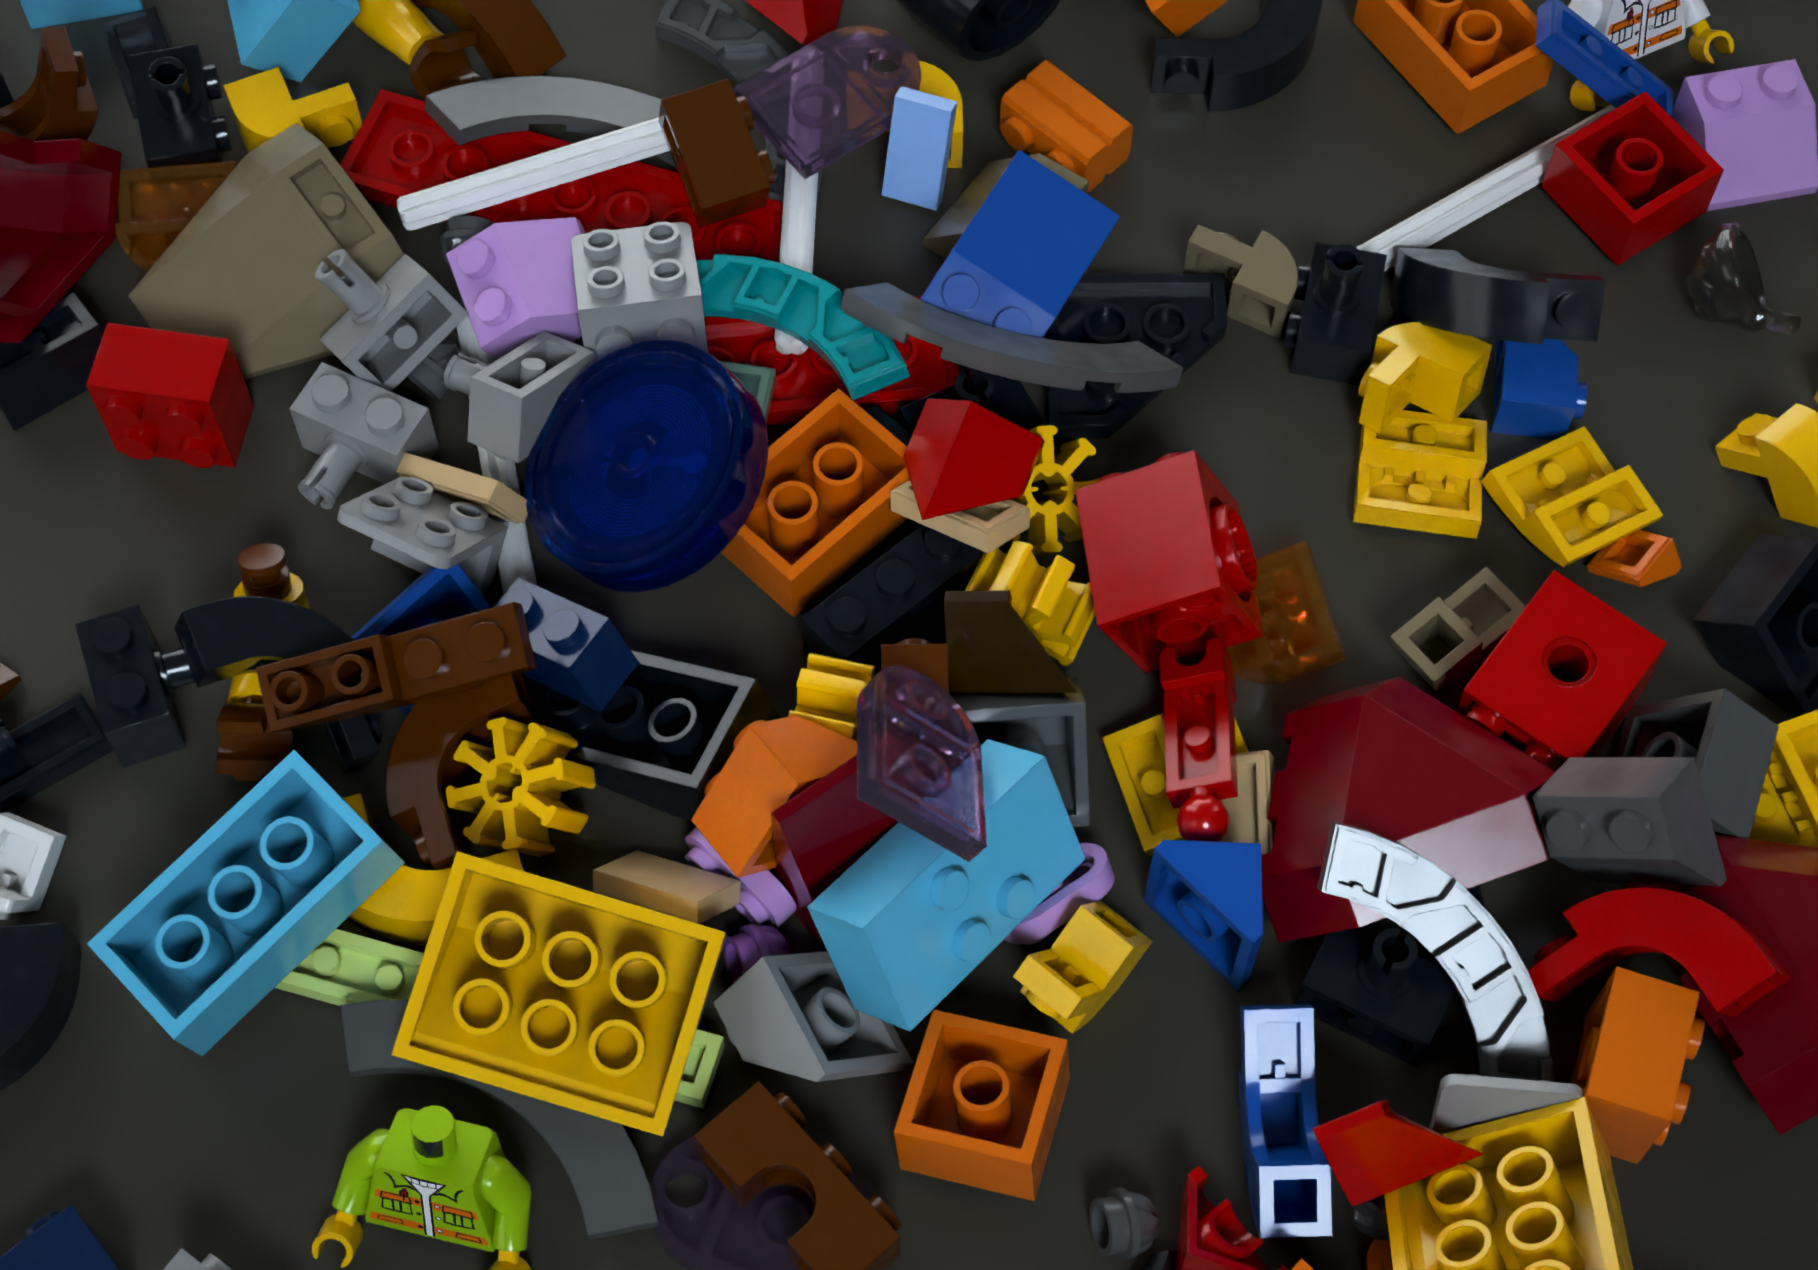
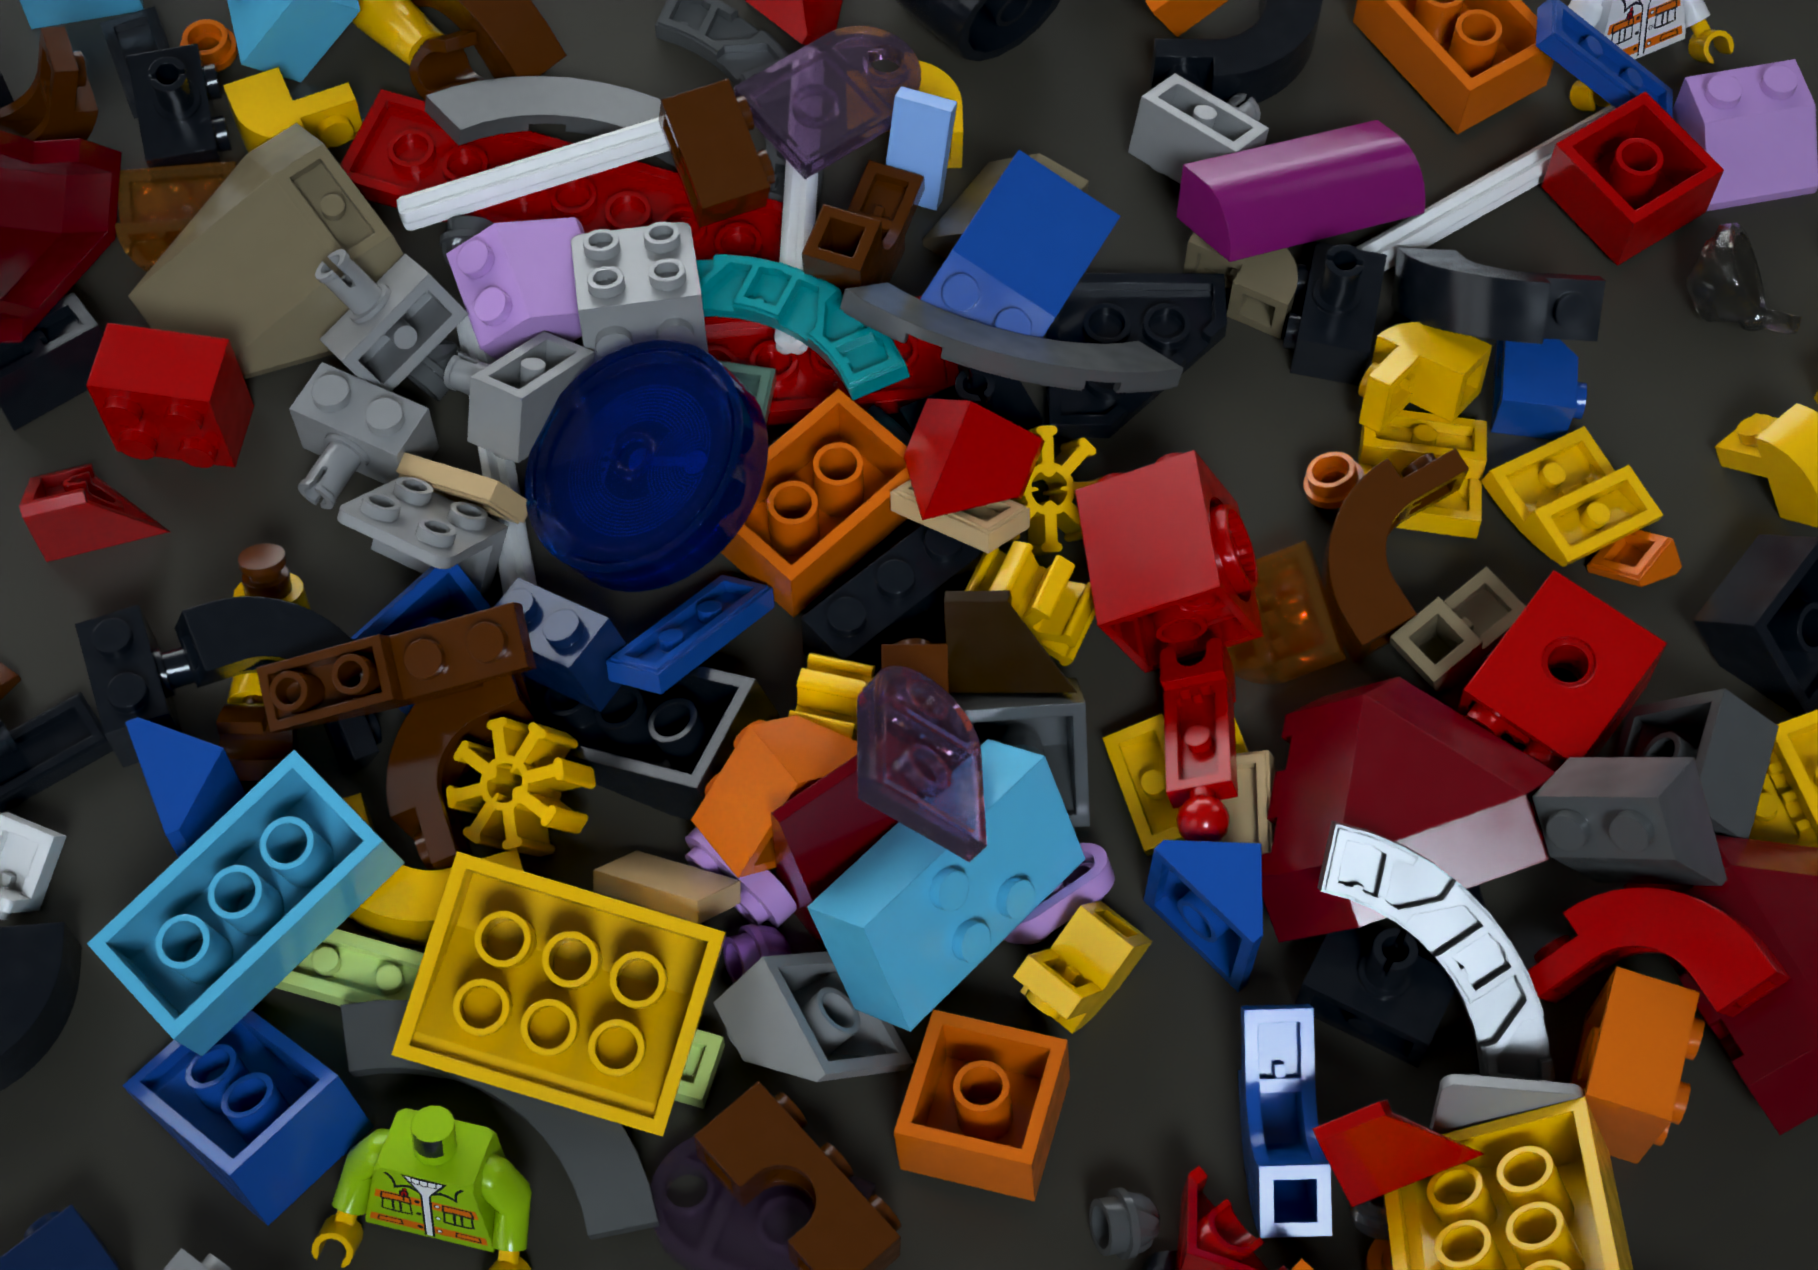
orange brick [999,59,1133,193] -> none
none -> red slope [19,463,170,562]
none -> blue slope [122,1010,374,1226]
none -> blue slope [125,717,246,858]
none -> orange plate [179,19,238,72]
none -> blue tile [606,575,775,694]
none -> reddish brown arch [802,160,925,295]
none -> light grey brick [1128,73,1269,184]
none -> magenta brick [1176,120,1426,262]
none -> orange plate [1303,451,1365,509]
none -> reddish brown arch [1322,448,1469,663]

